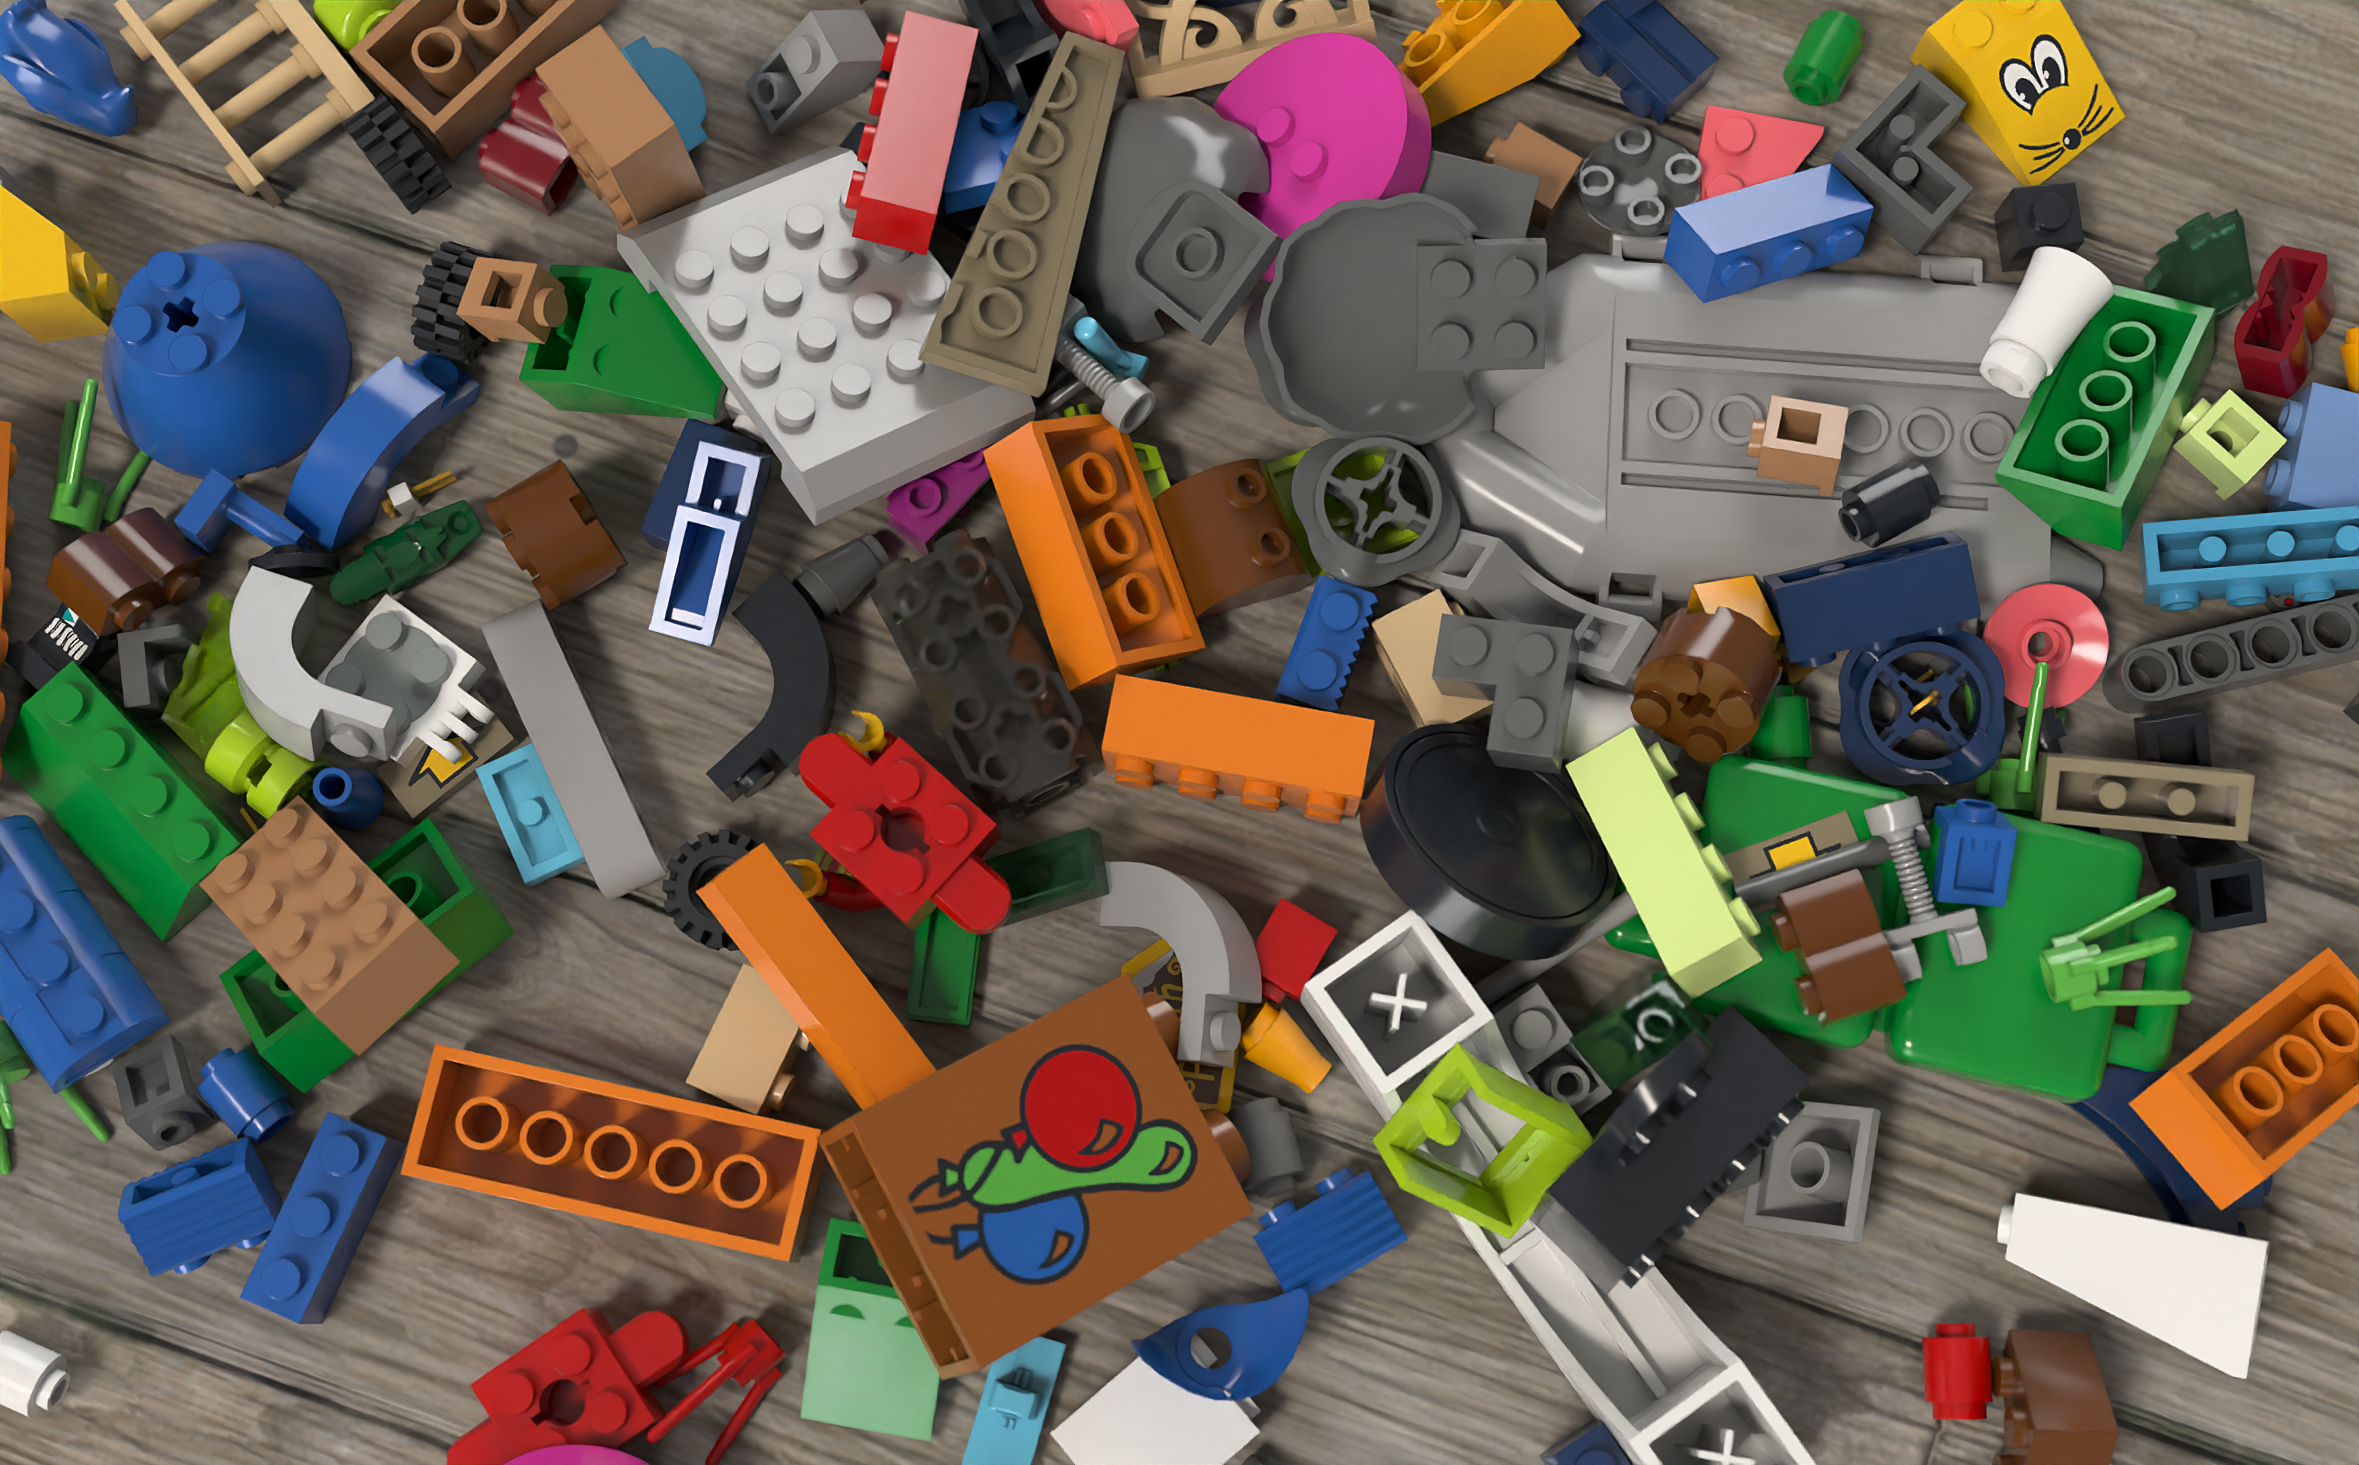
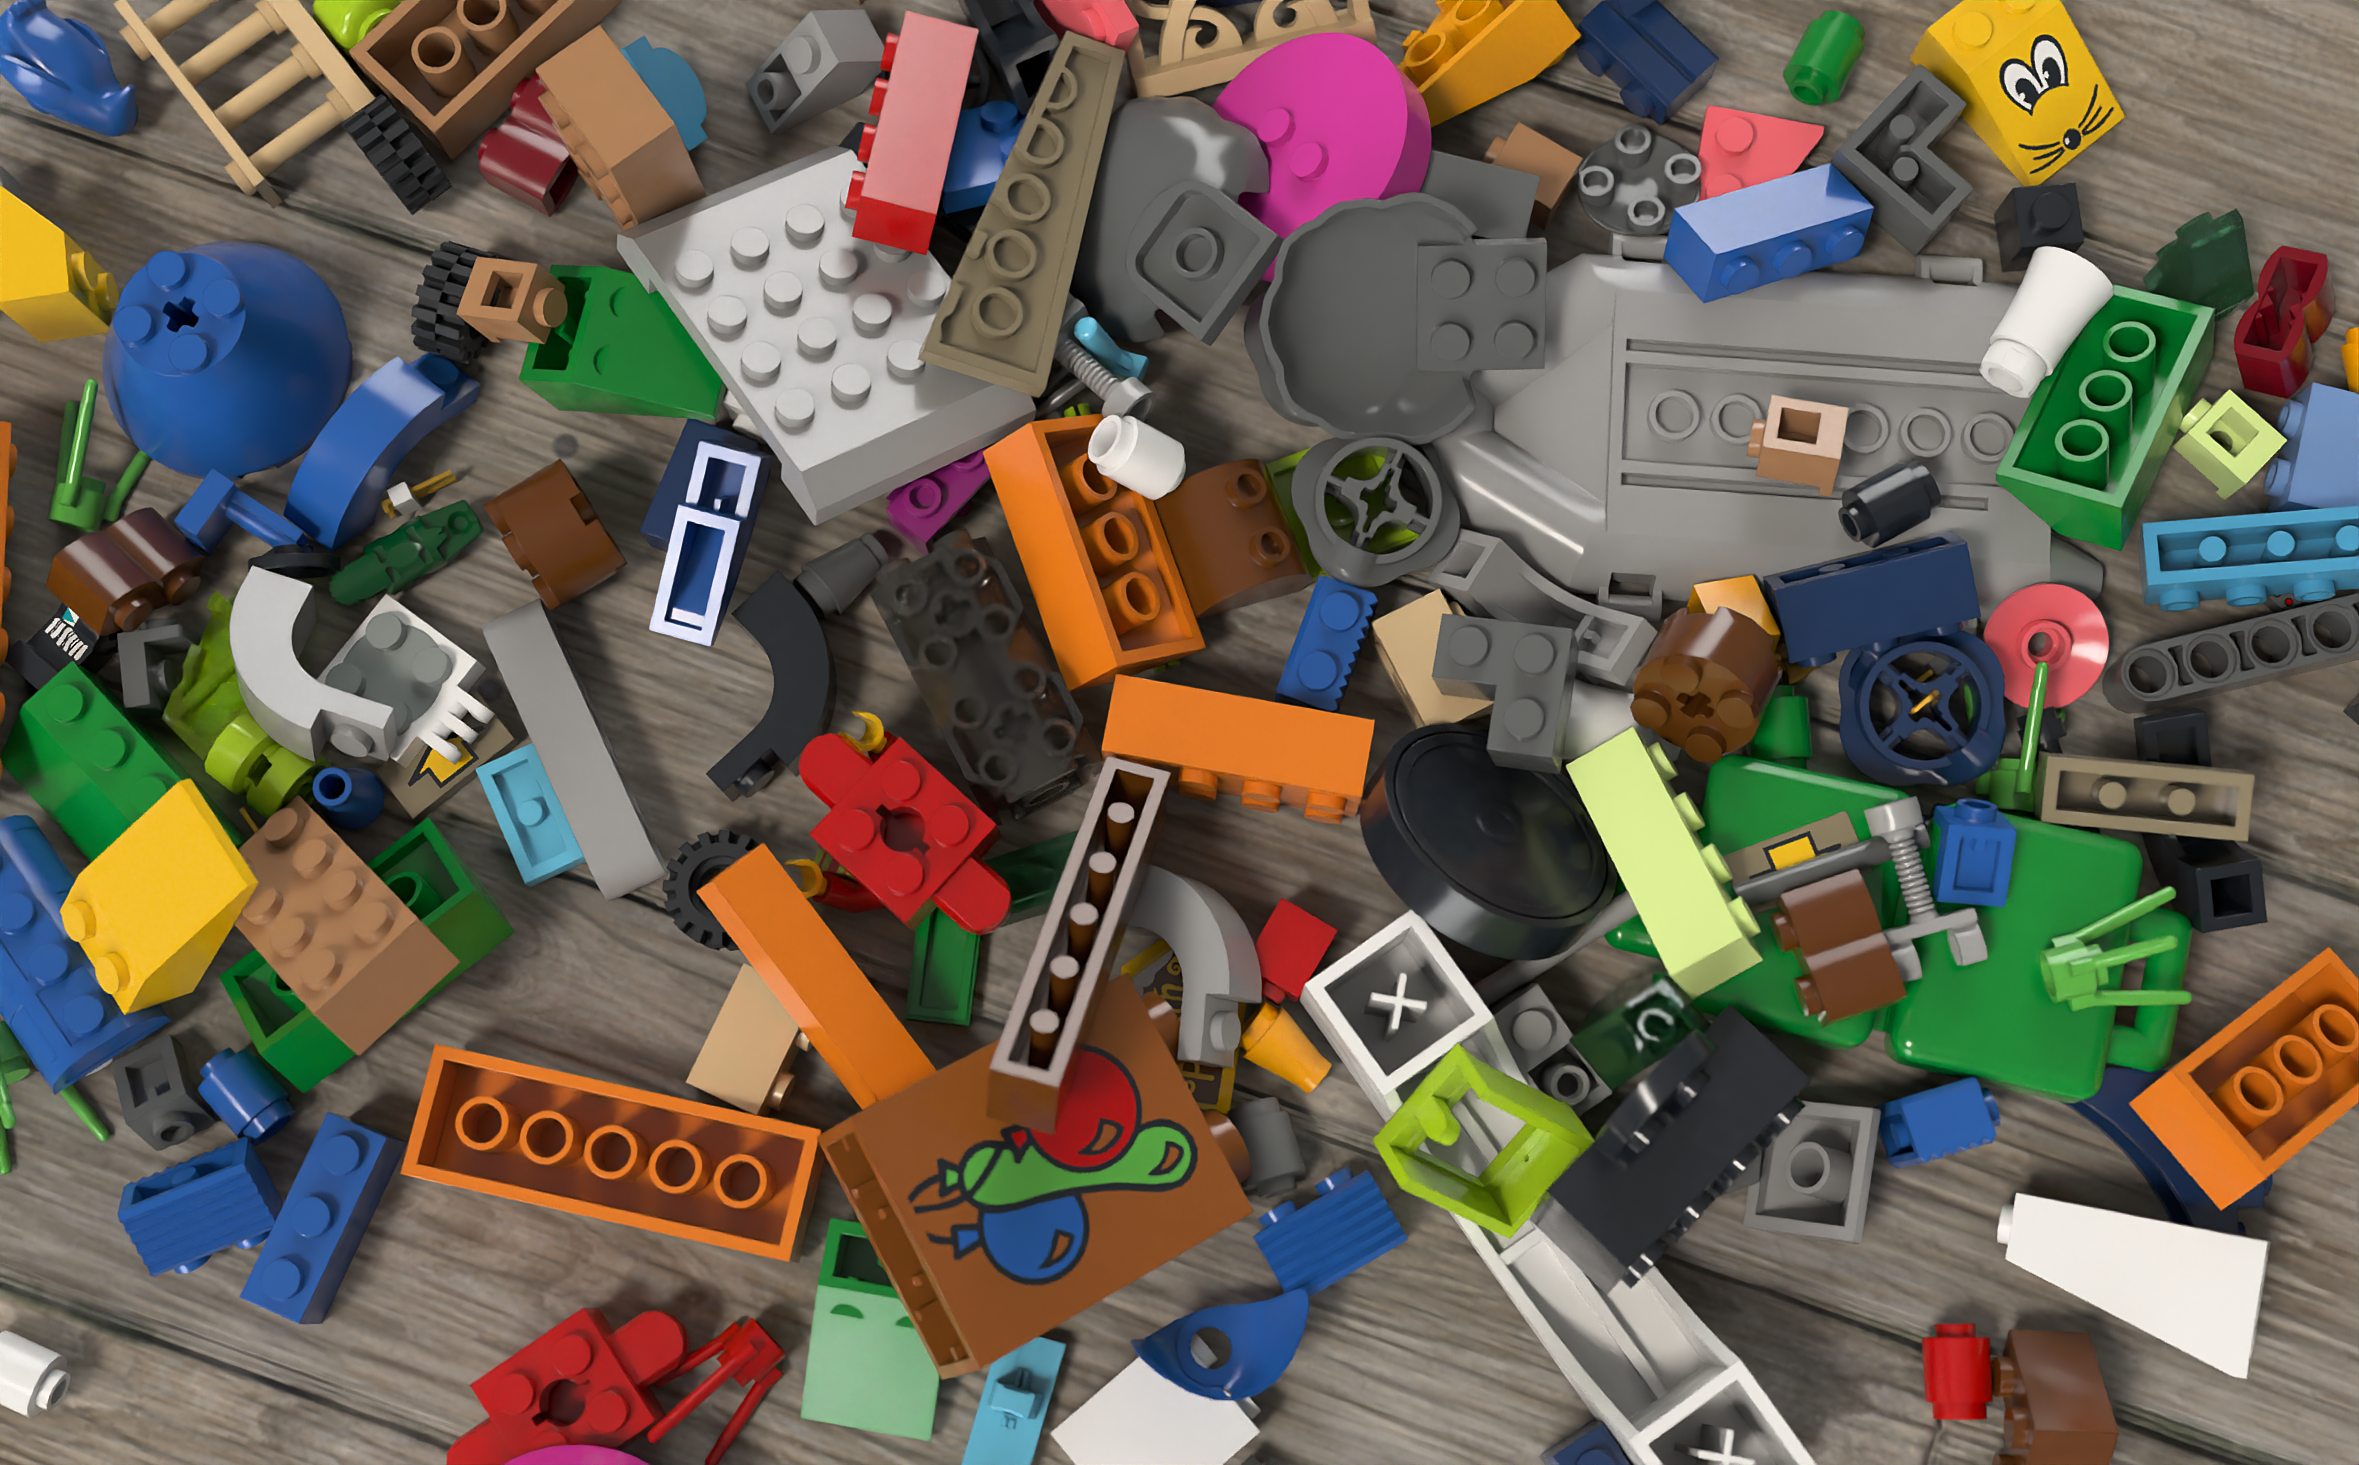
none -> yellow slope [59,778,259,1015]
none -> reddish brown brick [986,756,1171,1135]
none -> white brick [1088,415,1186,500]
none -> blue brick [1872,1076,2000,1169]

